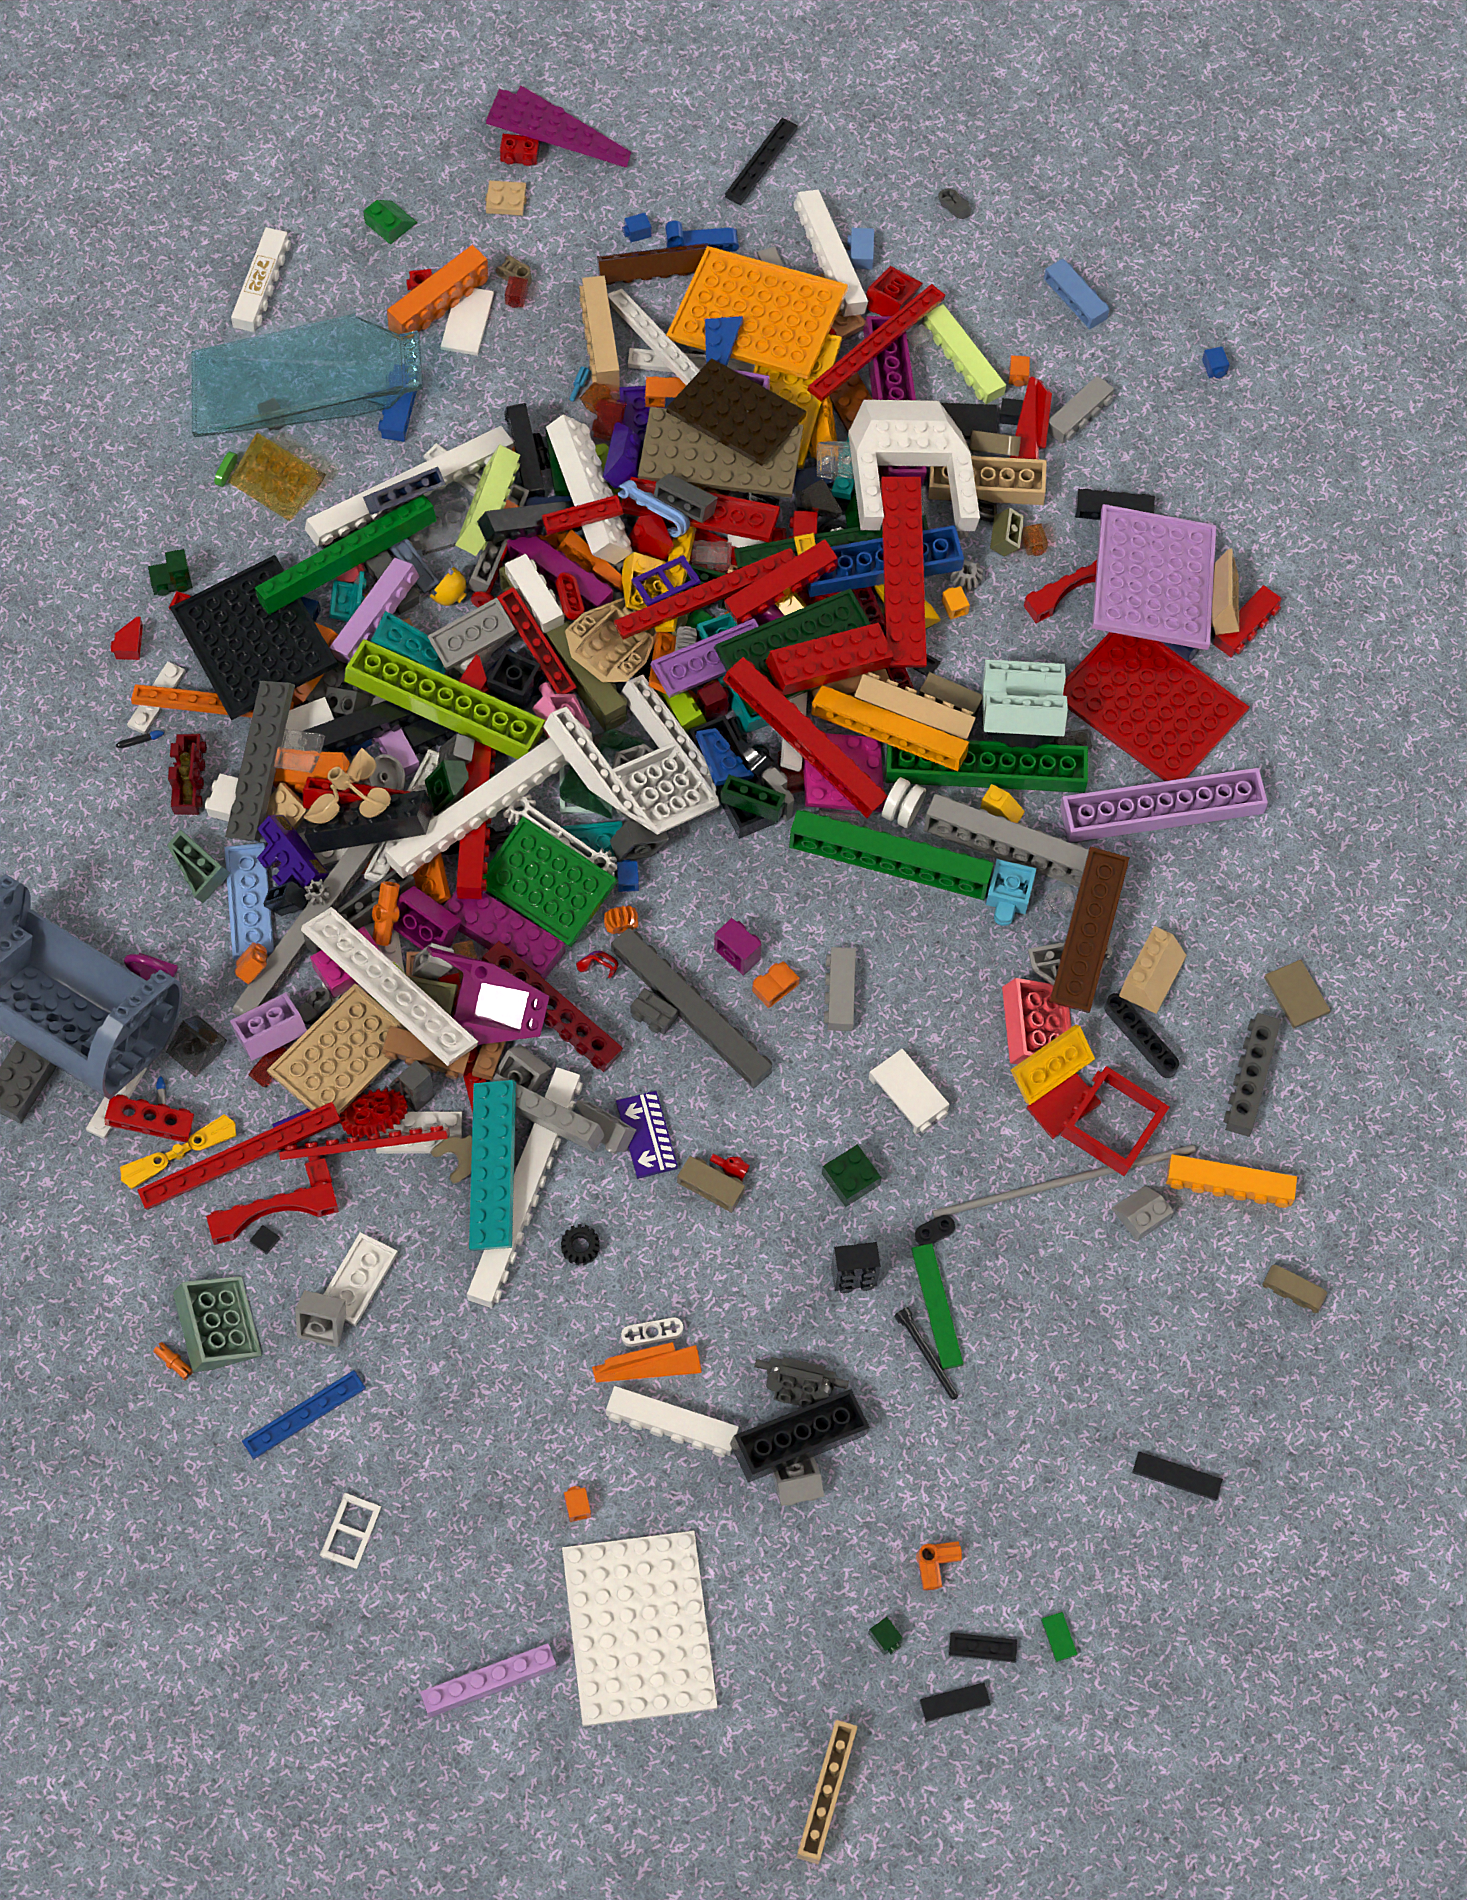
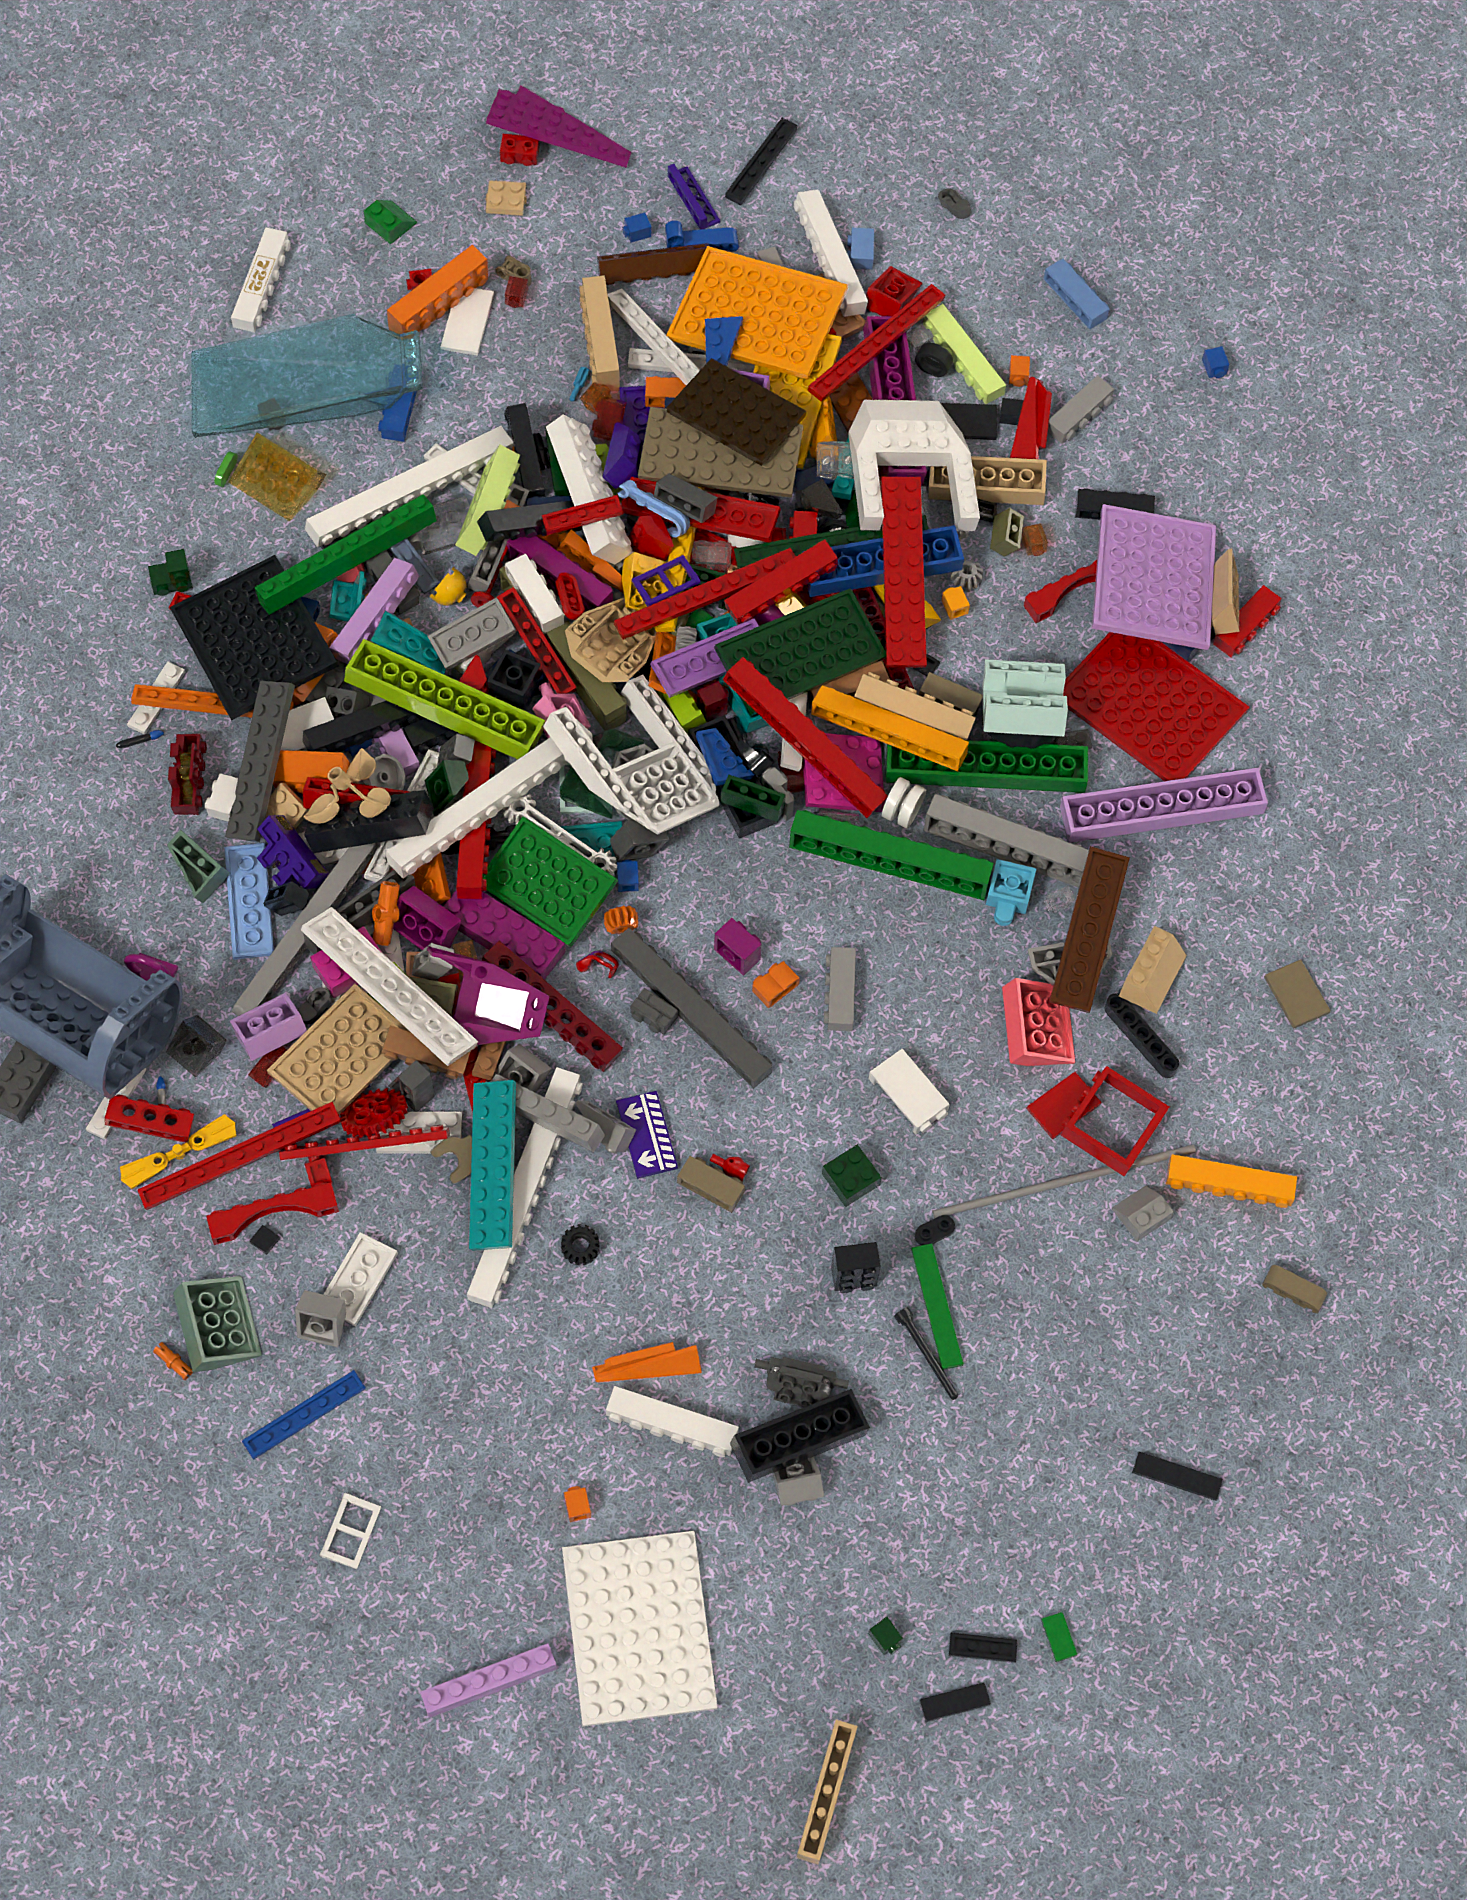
red slope [111,617,143,660] -> none
orange brick [235,942,268,984] -> none
clear slope [274,729,325,773] -> none
light grey gear [305,879,330,906] -> none
dark blue brick [363,466,446,516] -> none
white beam [621,1318,683,1347] -> none
red brick [766,622,894,695] -> none
yellow tile [794,533,816,555] -> none
orange piece [916,1541,962,1591] -> none
dark tan beam [969,430,1021,456] -> none
yellow slope [980,784,1025,823] -> none
yellow plate [1011,1024,1095,1105] -> none
dark grey brick [1223,1013,1281,1137] -> none
none -> dark purple fence [668,164,720,230]
none -> black tyre [915,342,953,377]

